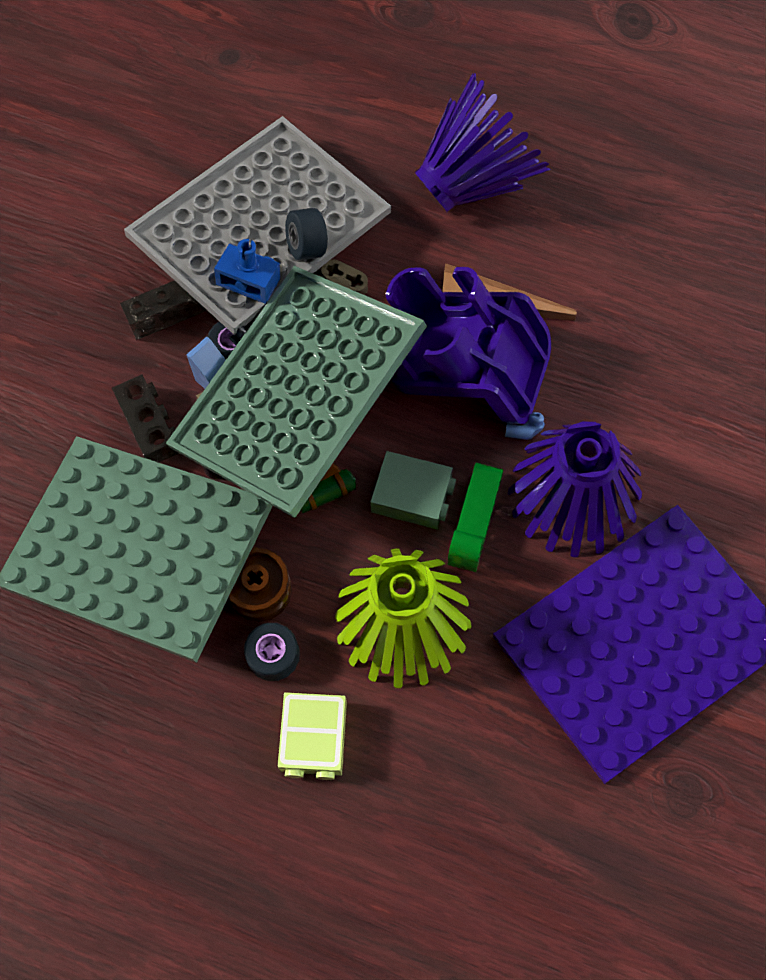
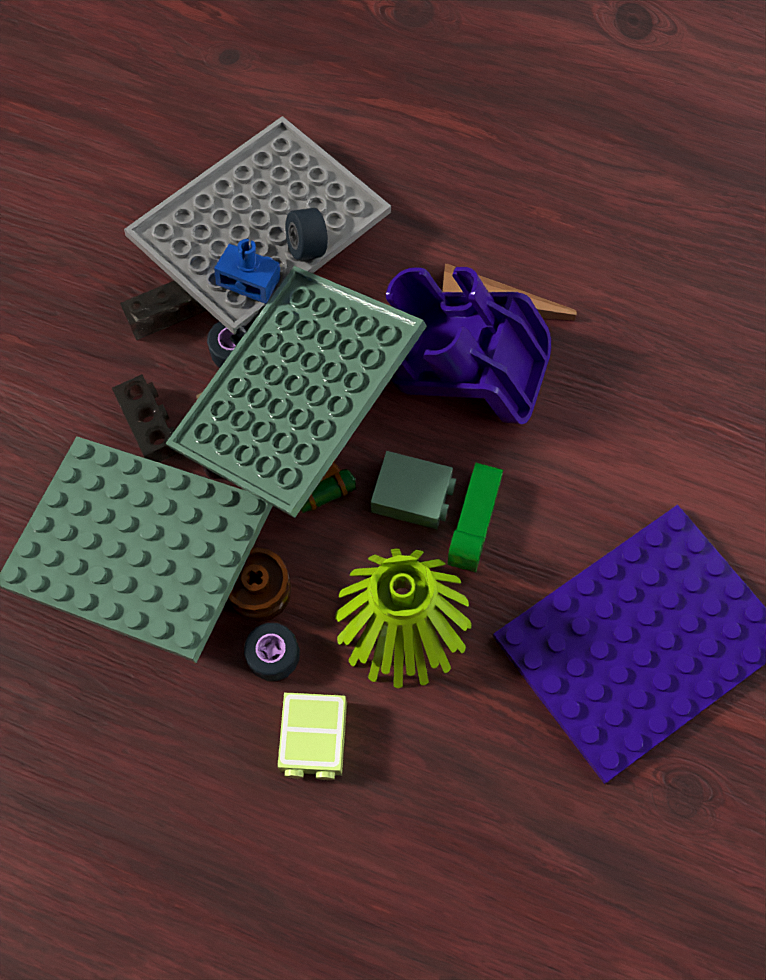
medium blue slope [187,337,226,389] -> none
dark tan beam [321,260,368,295] -> none
dark purple plant [415,73,551,212] -> none
medium blue arm [505,412,545,440] -> none
dark purple plant [508,421,642,557] -> none

